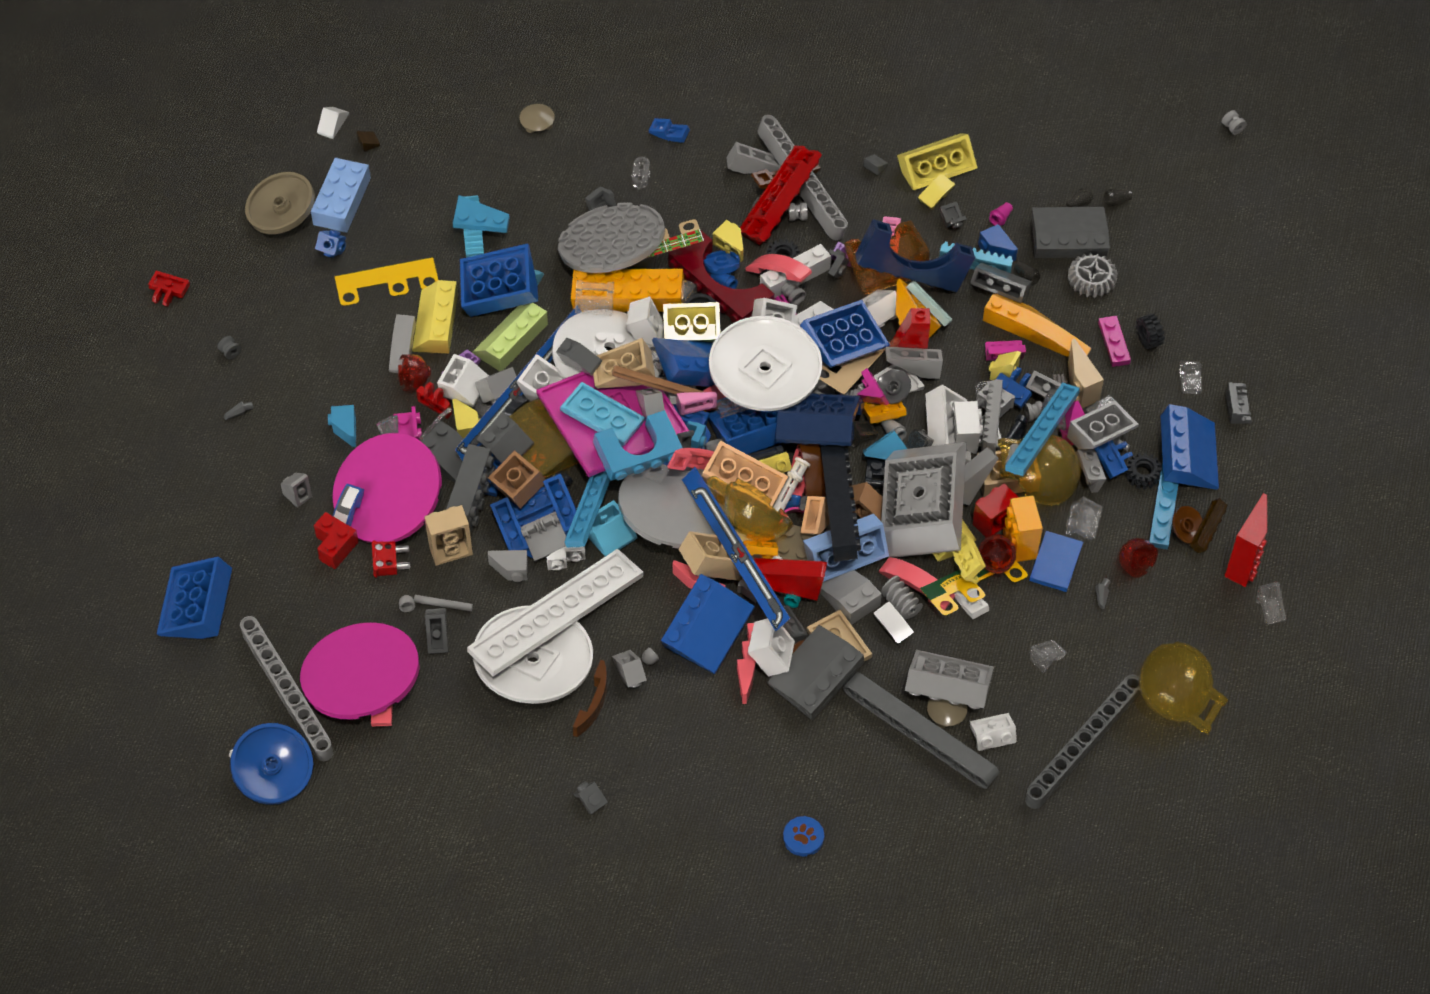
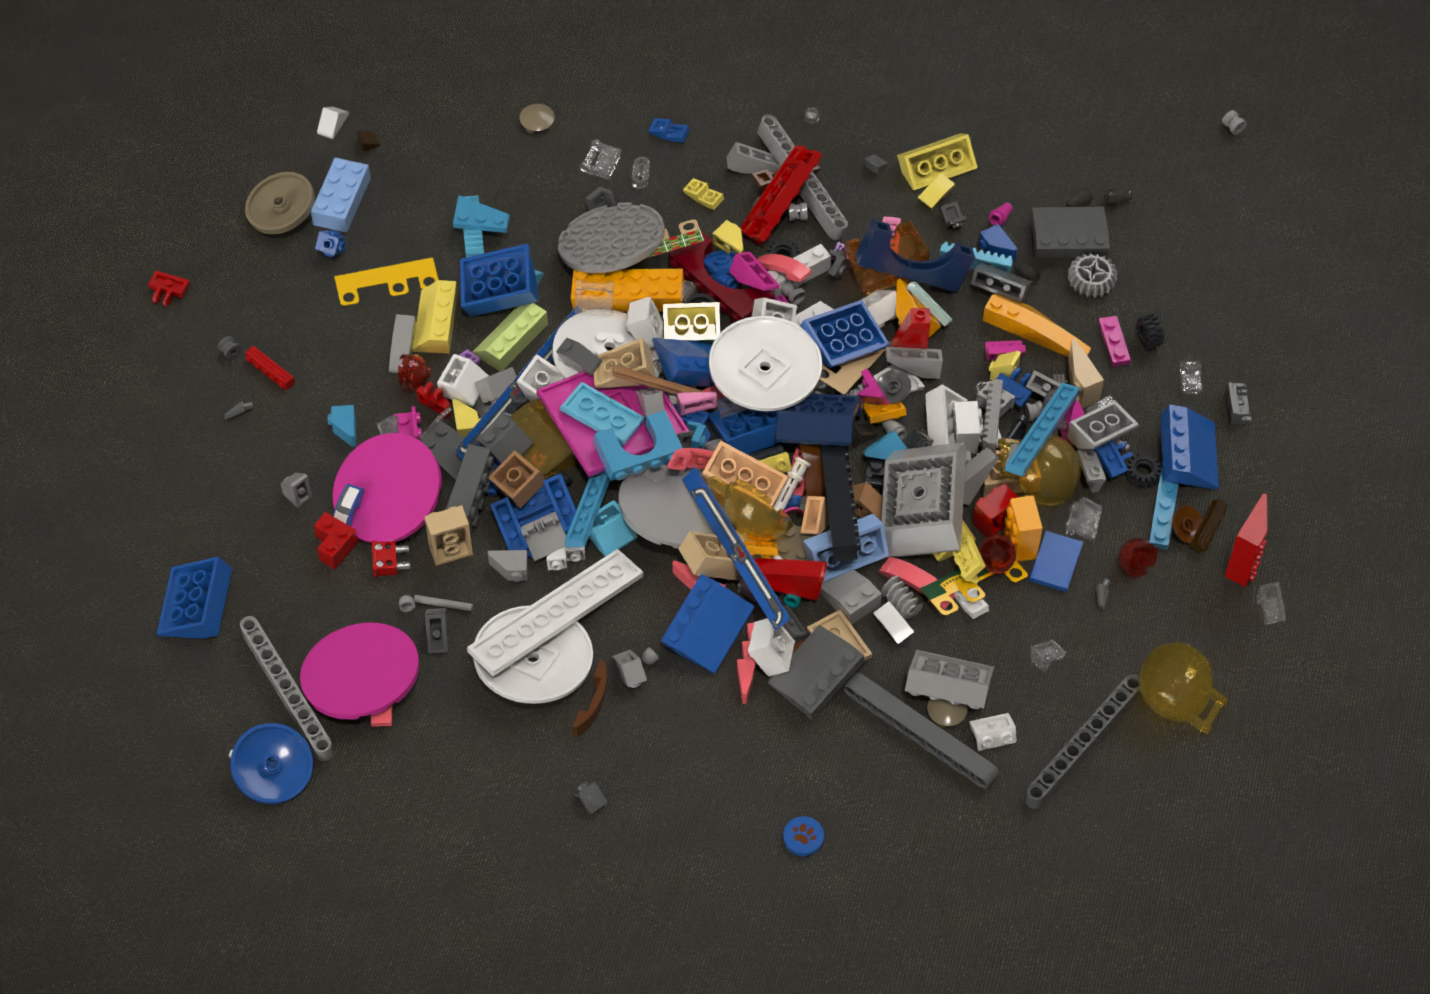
none -> red piece [245,346,295,391]
none -> clear plate [579,140,622,179]
none -> light yellow slope [683,178,724,210]
none -> dark pink slope [729,252,780,291]
none -> clear hinge [805,107,819,123]

